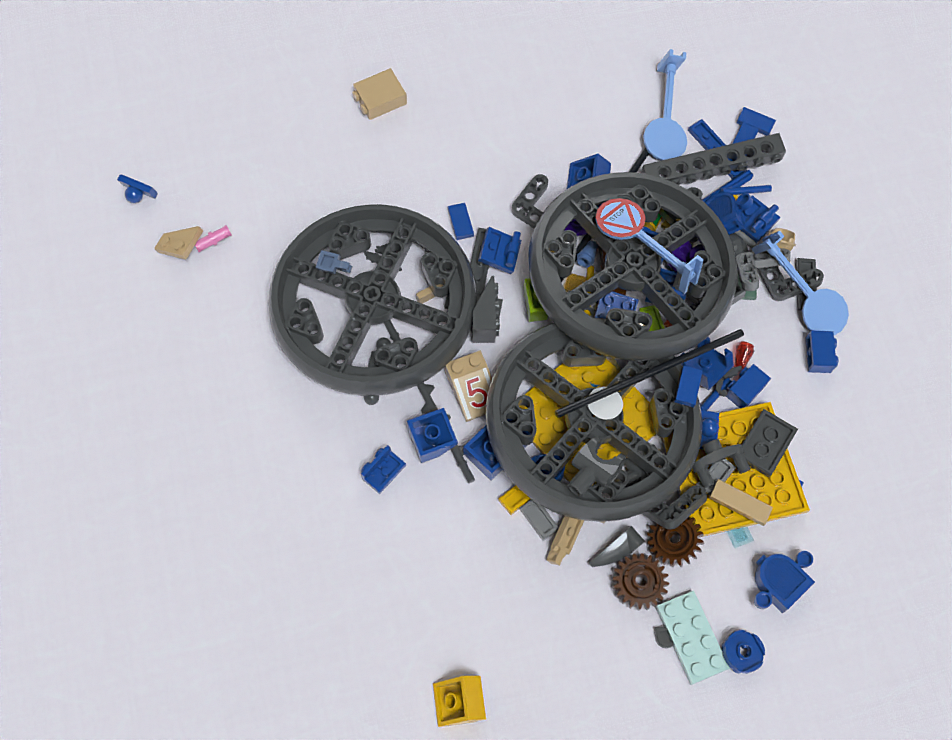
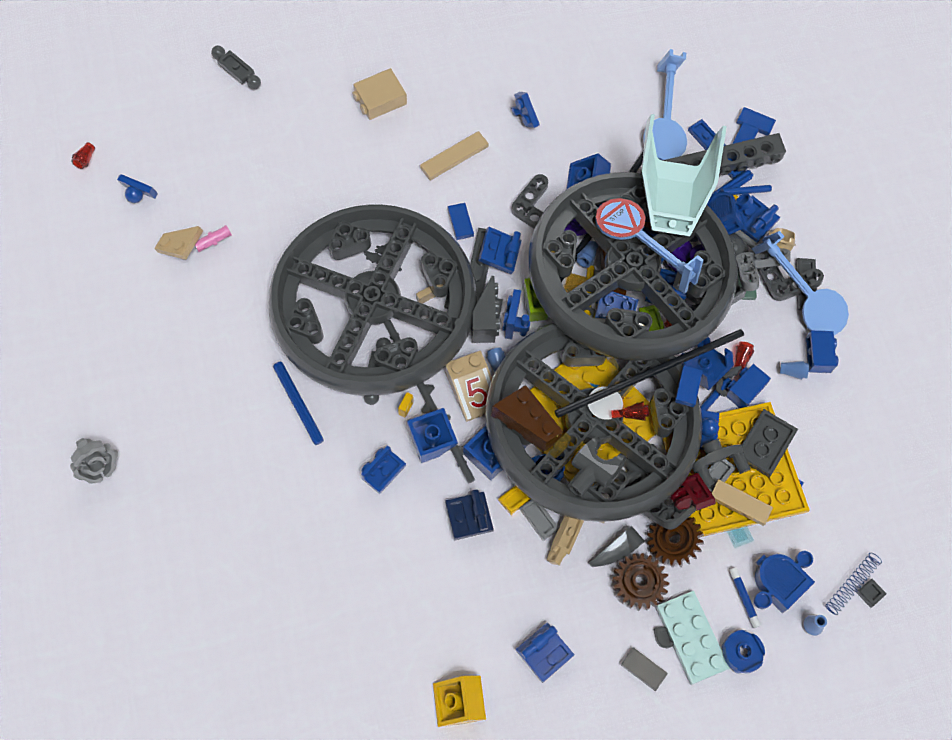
sand blue plate [316,250,353,274] -> none
none -> light grey piece [70,438,118,484]
none -> clear red cone [71,142,95,169]
none -> dark grey plate [211,45,261,89]
none -> blue axle [273,361,324,445]
none -> yellow tile [398,392,414,418]
none -> tan tile [420,131,489,181]
none -> dark blue plate [445,490,494,541]
none -> medium blue cone [486,348,505,372]
none -> reddish brown wedge [491,385,563,452]
none -> blue plate [502,289,530,340]
none -> blue hinge [511,92,540,128]
none -> blue plate [515,622,575,683]
none -> clear yellow tile [550,433,571,458]
none -> clear red cone [611,401,649,421]
none -> dark grey tile [621,647,668,691]
none -> light aqua windscreen [642,114,727,237]
none -> dark red hinge [670,473,716,511]
none -> blue bar [729,567,761,628]
none -> medium blue cone [780,361,809,380]
none -> medium blue cone [804,615,827,636]
none -> piece [825,553,882,615]
none -> dark grey tile [856,578,887,608]

